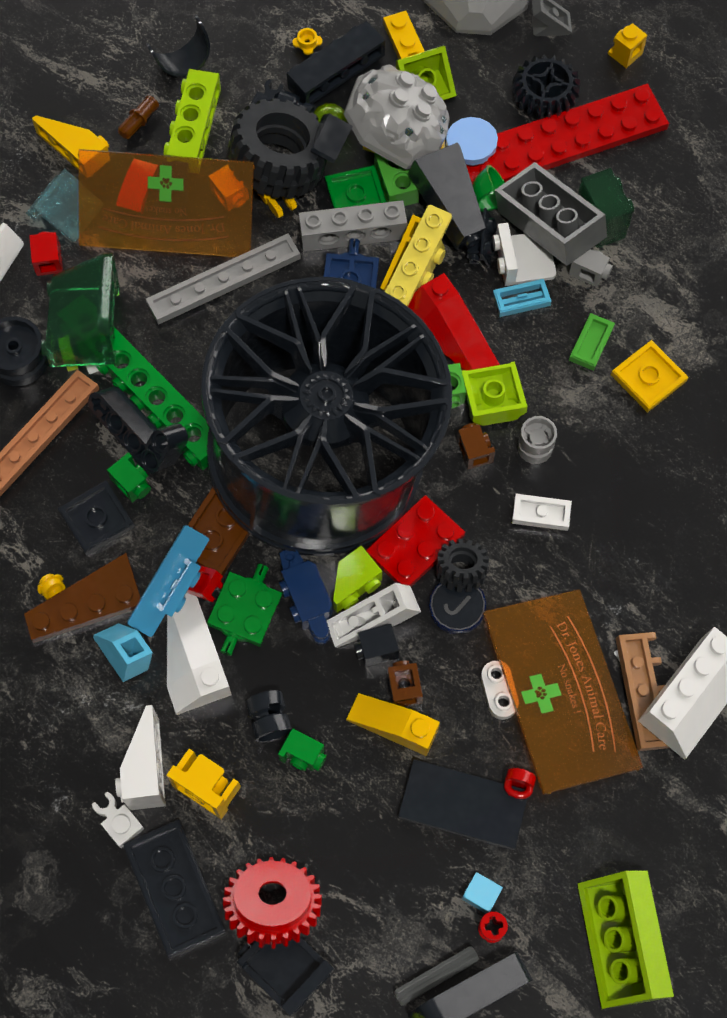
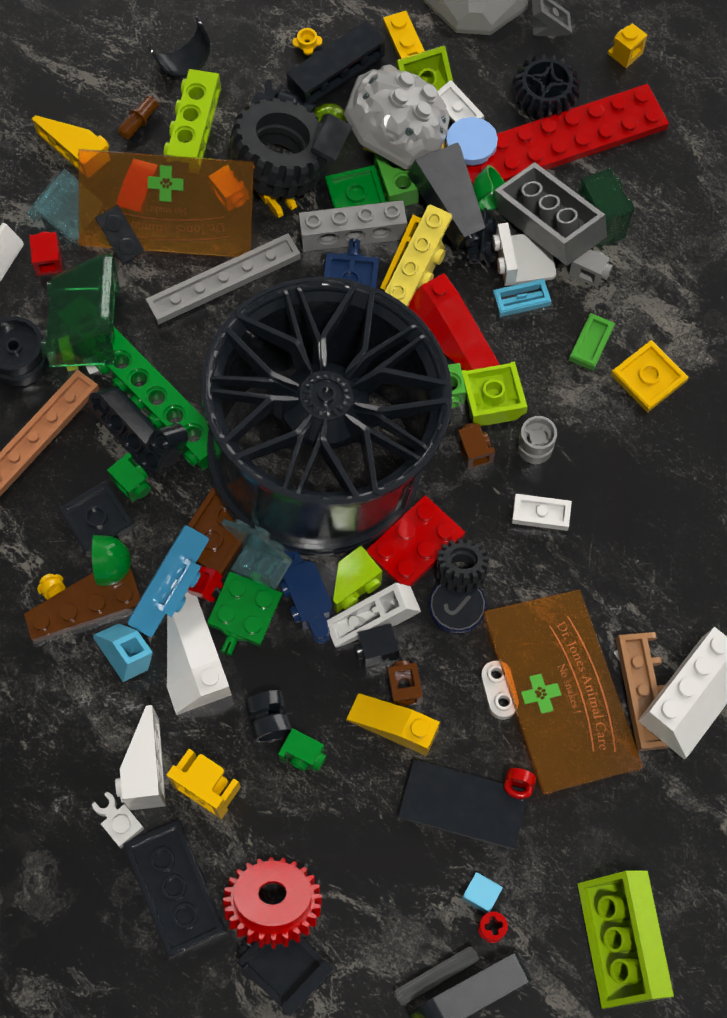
none -> green helmet [92,535,131,586]
none -> black plate [95,204,145,264]
none -> clear light blue bracket [221,519,293,589]
none -> white plate [437,80,484,123]

